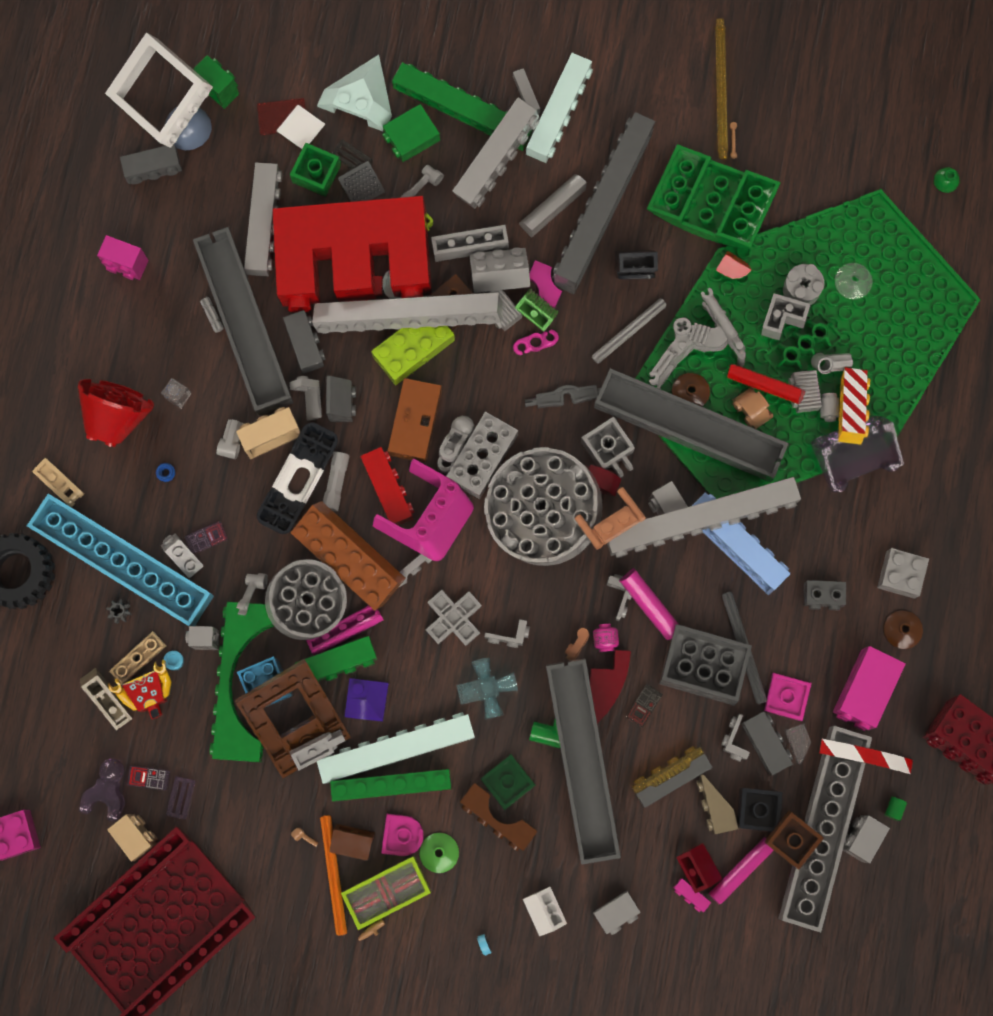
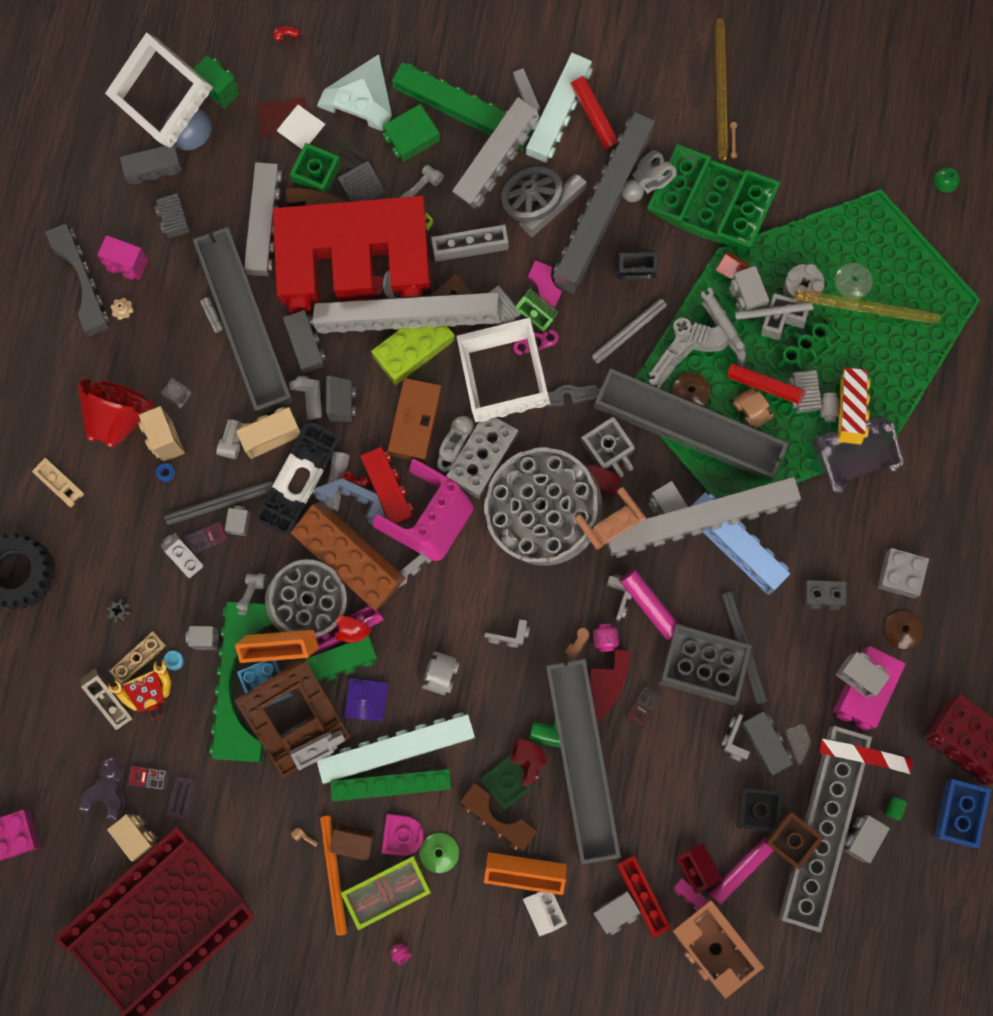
medium azure brick [27,494,214,626] -> none
medium nougat helmet [358,919,385,941] -> none
light grey plate [425,590,482,646] -> none
clear light blue brick [456,658,518,720] -> none
light grey brick [470,247,530,293] -> none
medium azure tile [477,934,492,956] -> none
piece [631,746,713,808] -> none
dark tan slope [697,775,738,834] -> none
dark pink tile [764,673,812,721] -> none
light grey piece [811,353,853,374] -> none
none -> dark grey arch [45,224,110,336]
none -> tan plant [110,298,133,320]
none -> tan brick [138,406,185,462]
none -> dark grey brick [154,193,190,238]
none -> dark grey axle [164,481,274,525]
none -> light grey brick [225,506,250,536]
none -> orange brick [235,629,319,663]
none -> red arm [273,26,301,41]
none -> reddish brown slope [286,188,344,207]
none -> sand blue slope [311,478,386,525]
none -> red brick [335,615,372,643]
none -> red arm [342,471,370,489]
none -> dark pink plate [391,943,411,965]
none -> light grey brick [422,651,460,695]
none -> white window [457,318,550,422]
none -> orange brick [484,852,567,895]
none -> dark grey wheel [501,167,564,222]
none -> dark red brick [510,738,546,787]
none -> red brick [570,76,618,150]
none -> red brick [616,855,671,938]
none -> light grey piece [621,150,676,203]
none -> nougat brick [673,900,764,999]
none -> light grey brick [729,266,769,312]
none -> light grey bar [735,302,813,320]
none -> clear yellow piece [794,291,940,323]
none -> light grey brick [835,652,890,699]
none -> blue brick [933,779,991,848]

